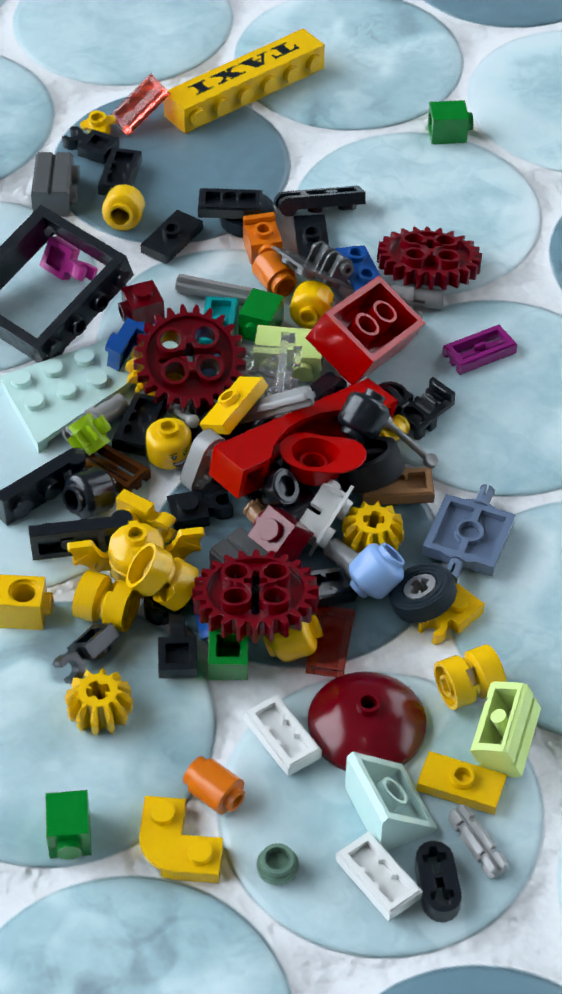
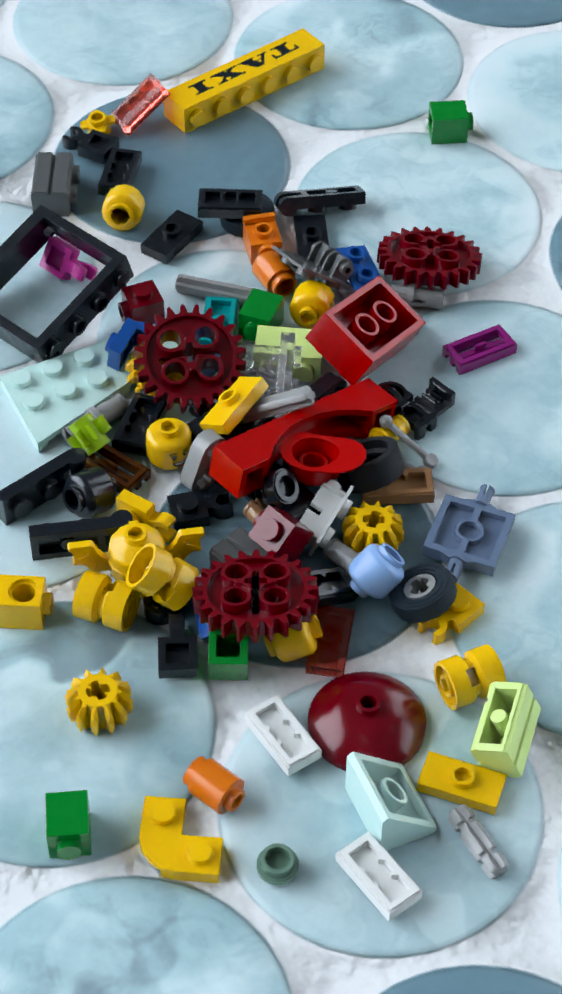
black plate [52,623,120,684] -> none
light grey hinge [168,406,200,428] -> none
black head [337,388,390,444] -> none
black beam [415,841,462,922] -> none

